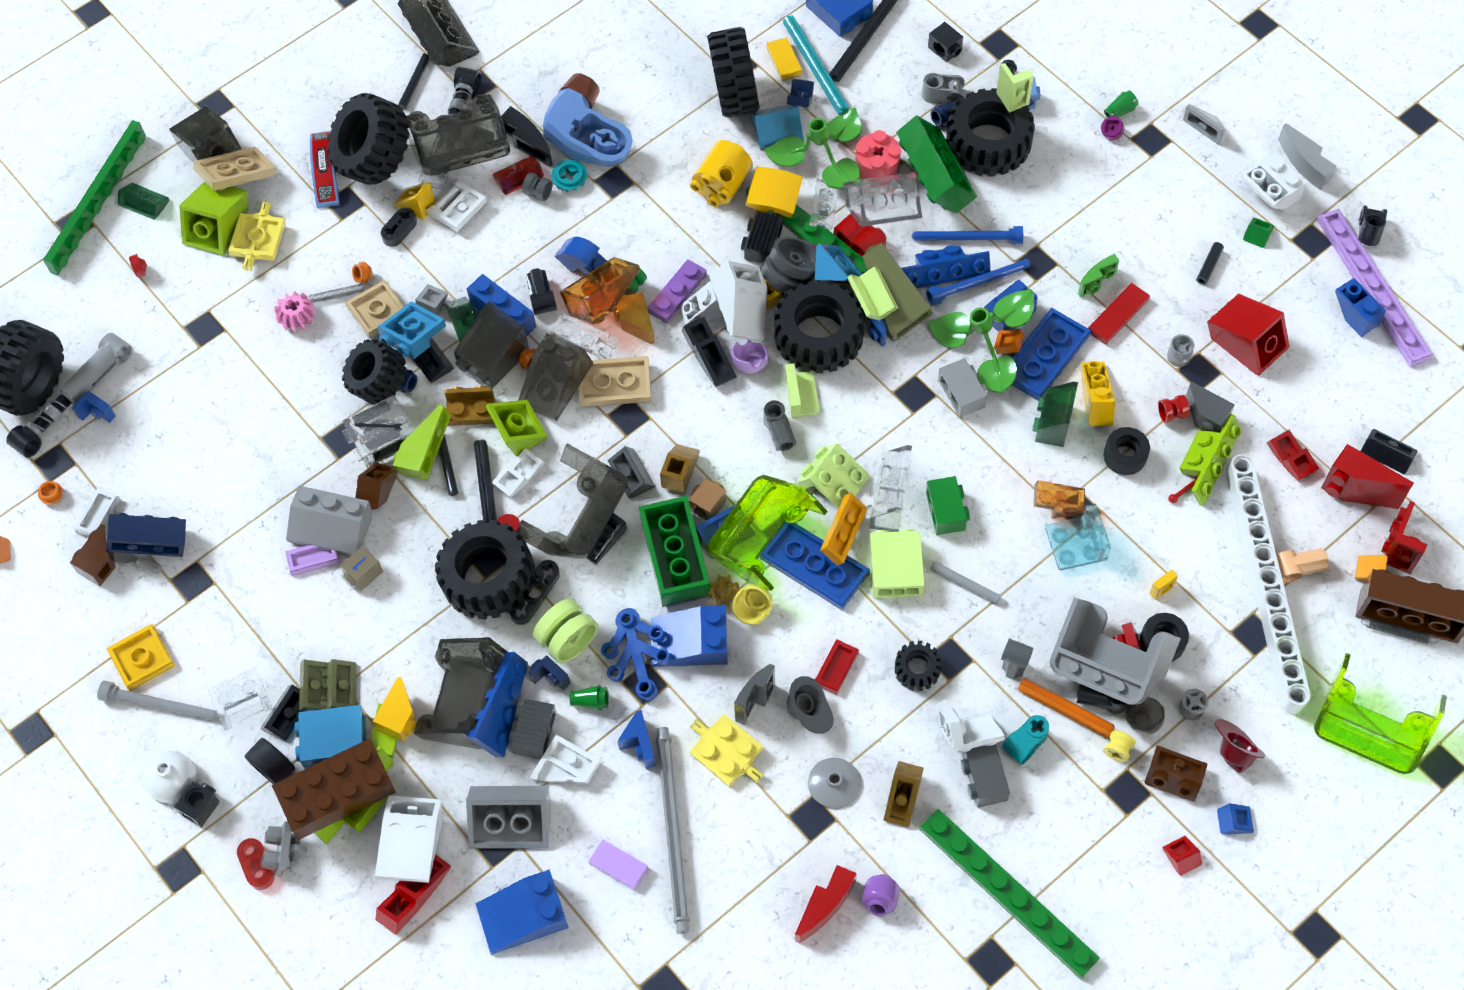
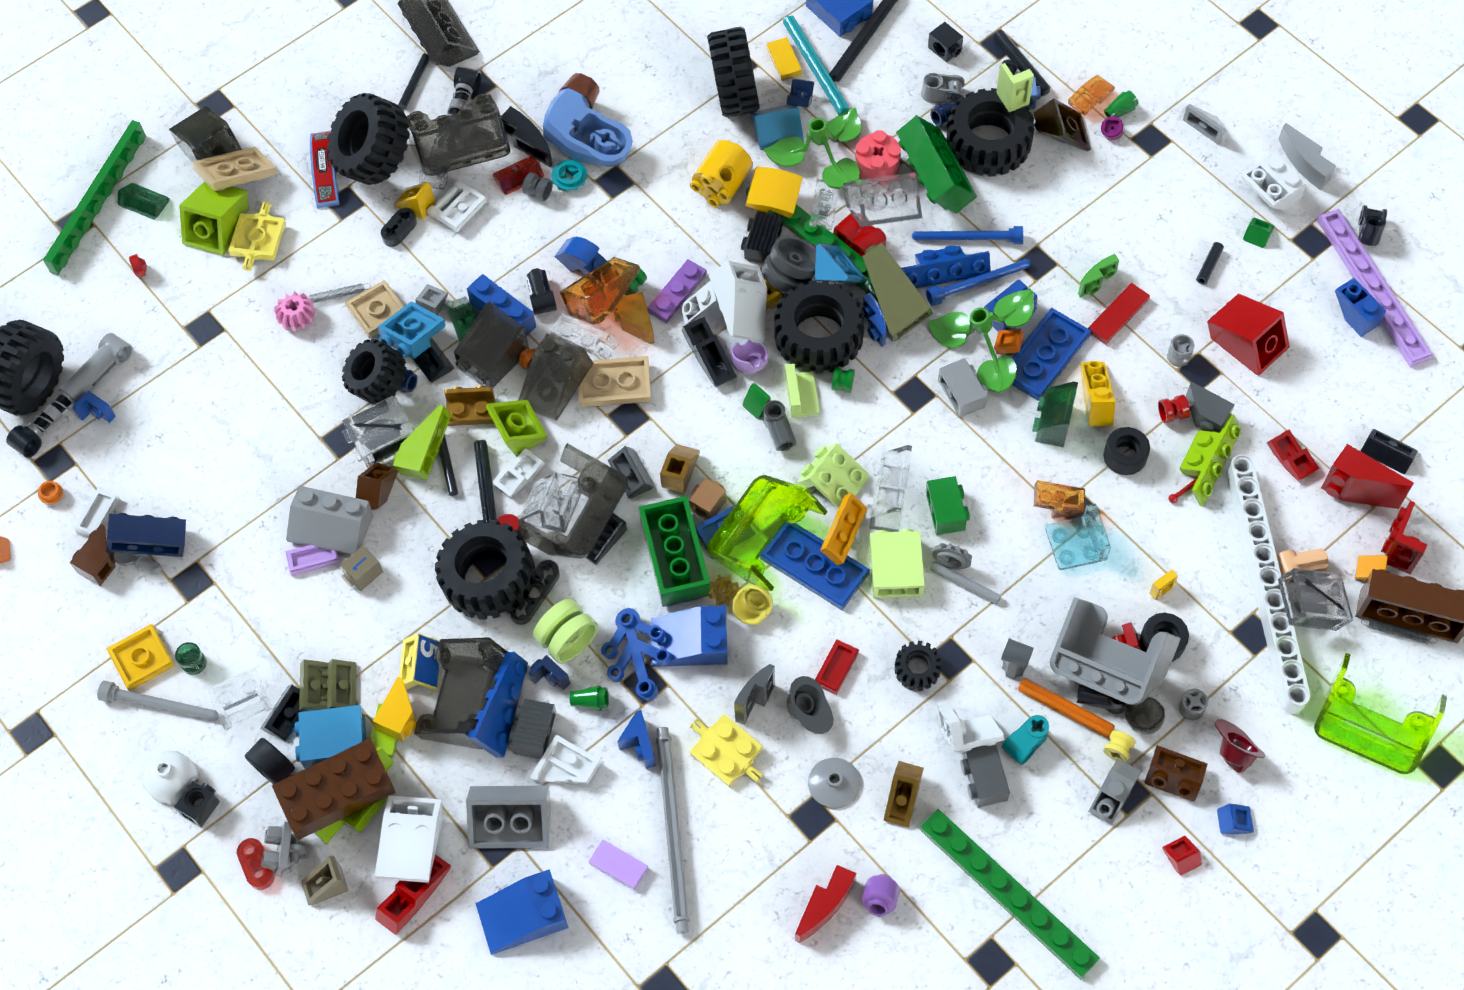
orange plate [352,262,373,284] -> none
yellowish green panel [848,267,898,321] -> none
none -> clear green wheel [175,642,207,675]
none -> dark tan slope [301,856,349,905]
none -> panel [399,633,443,690]
none -> clear slope [518,472,581,533]
none -> green slope [742,383,771,419]
none -> green wheel [831,367,855,393]
none -> light grey gear [932,543,972,570]
none -> black axle [993,30,1051,96]
none -> dark brown slope [1033,98,1091,151]
none -> clear orange slope [1068,74,1115,116]
none -> light grey slope [1088,758,1142,825]
none -> clear brick [1278,568,1354,631]

